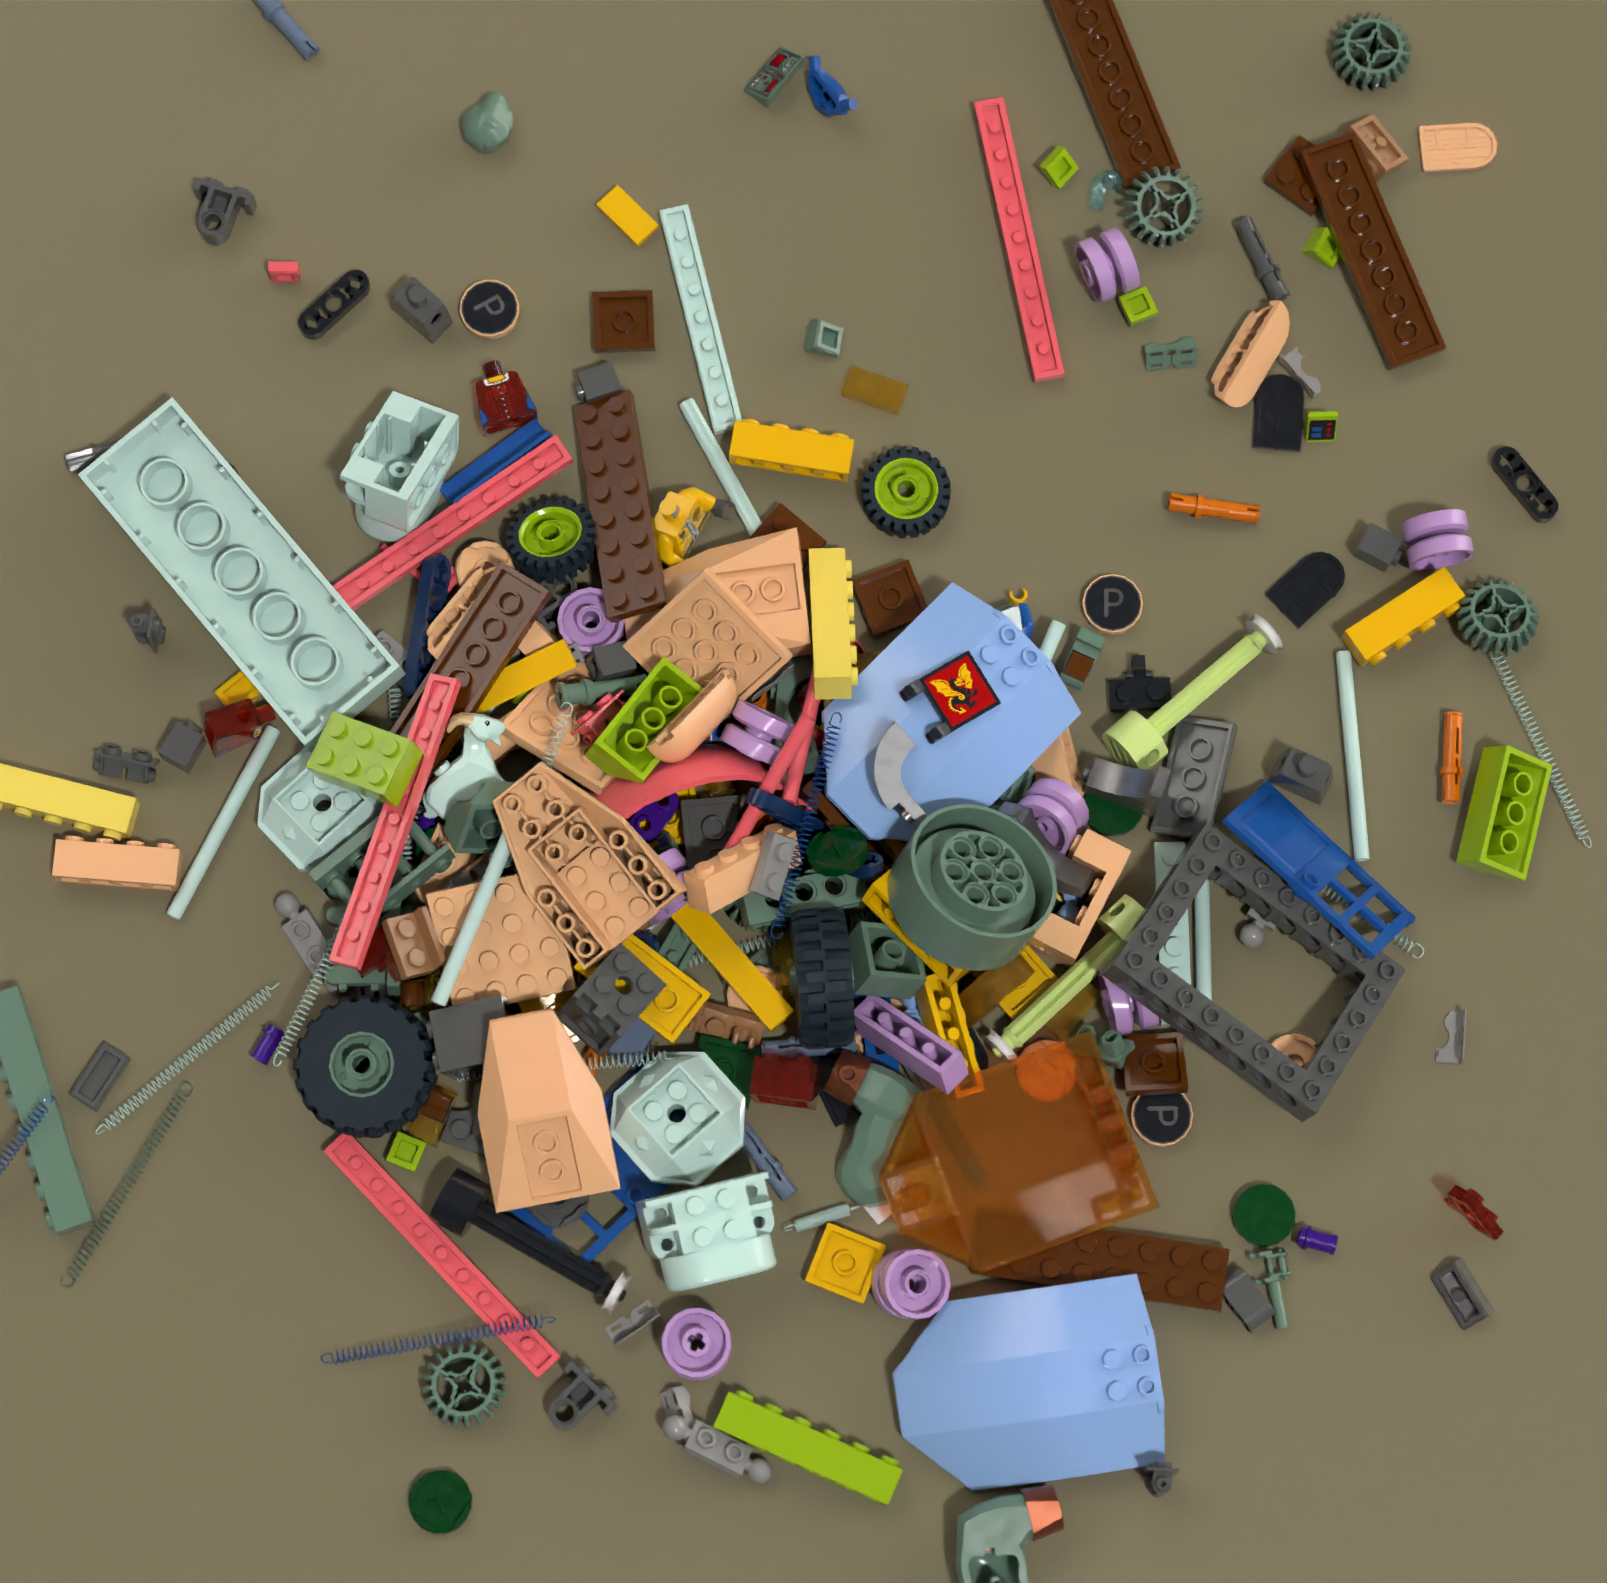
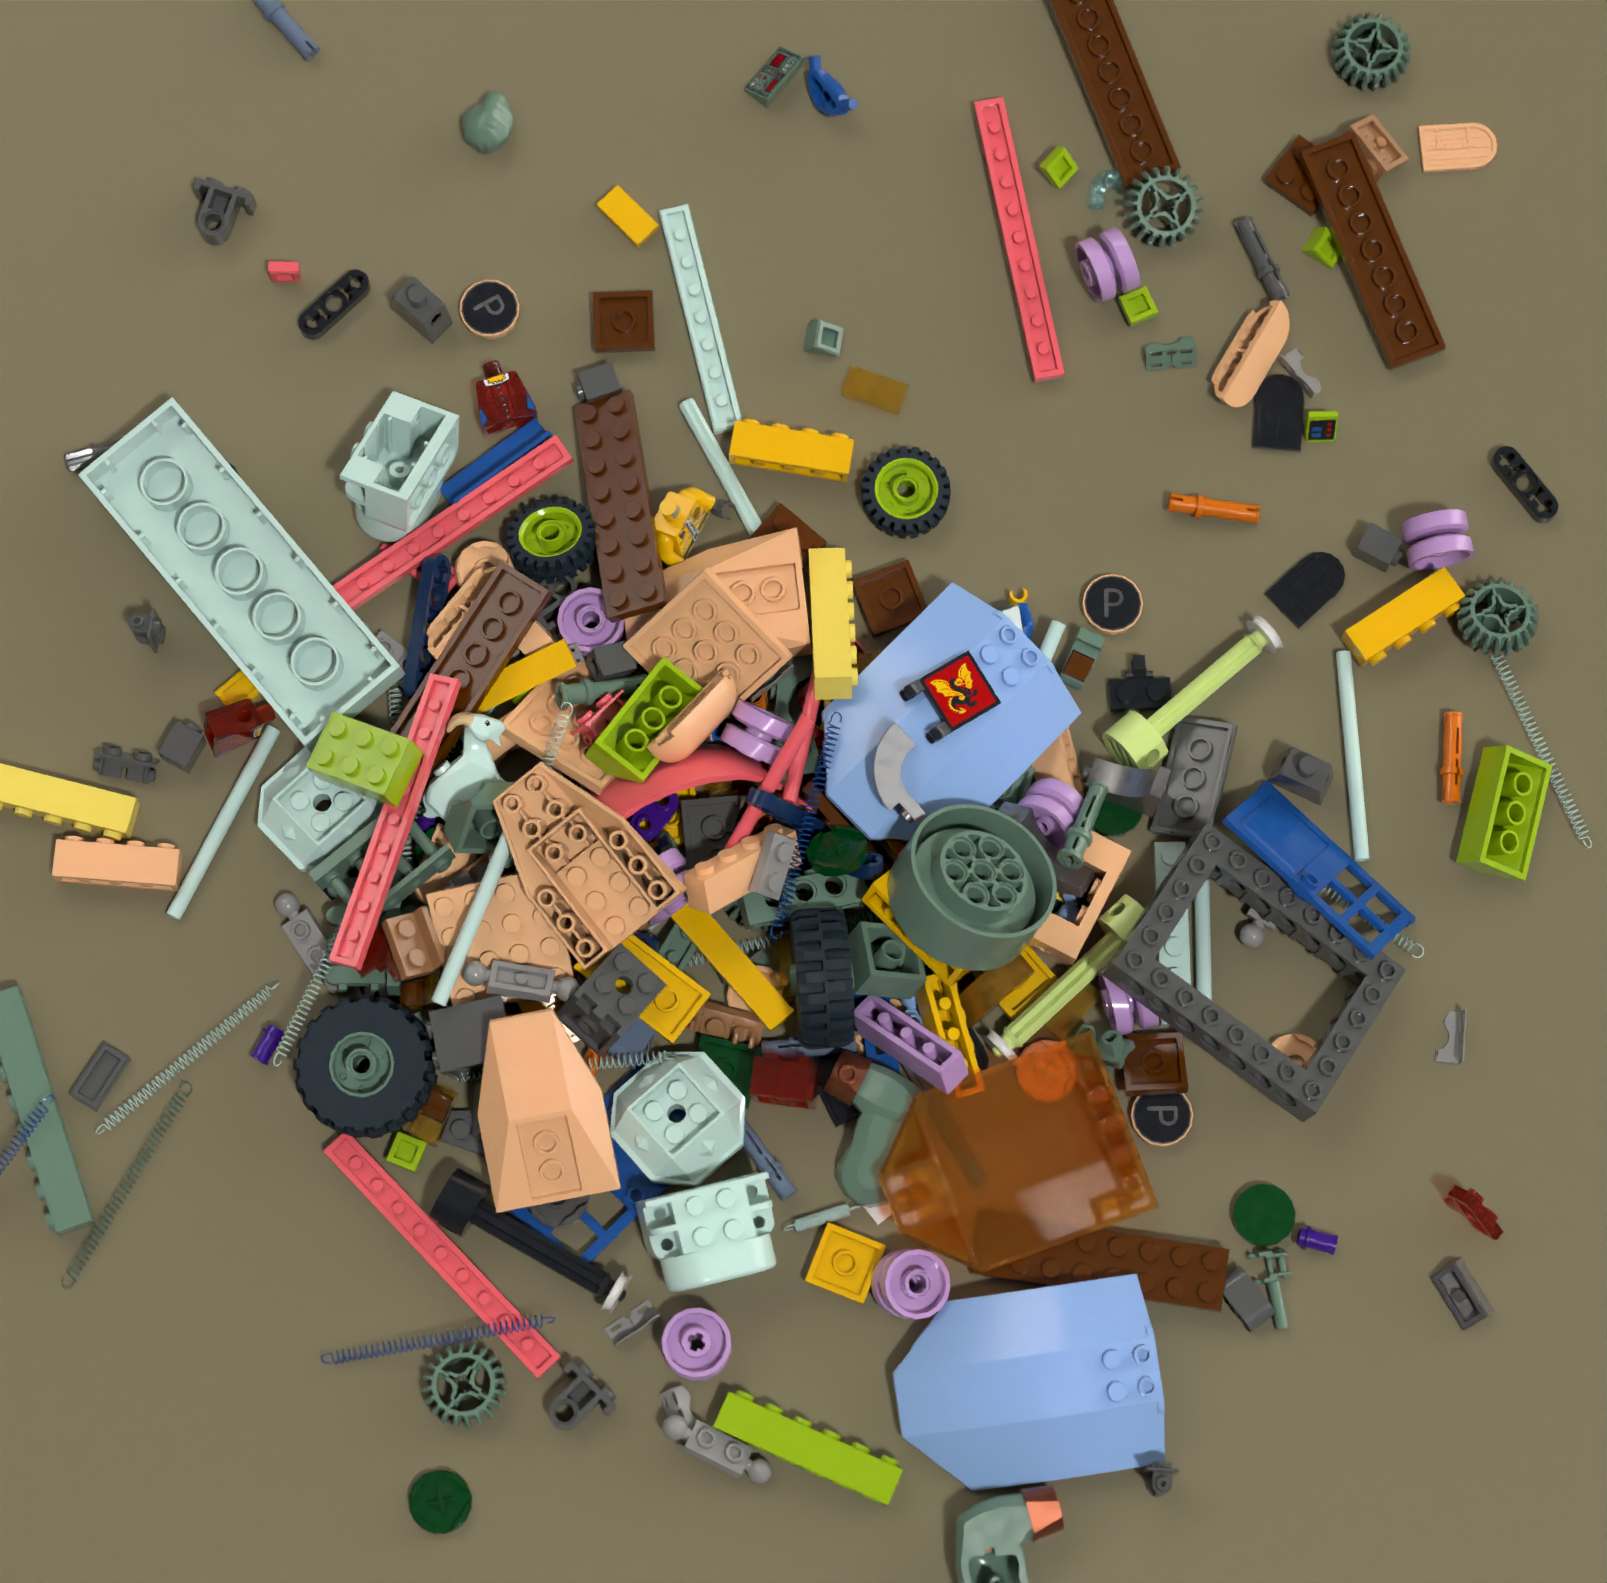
none -> light grey plate [462,960,580,1003]
none -> sand green pin [1056,781,1109,869]

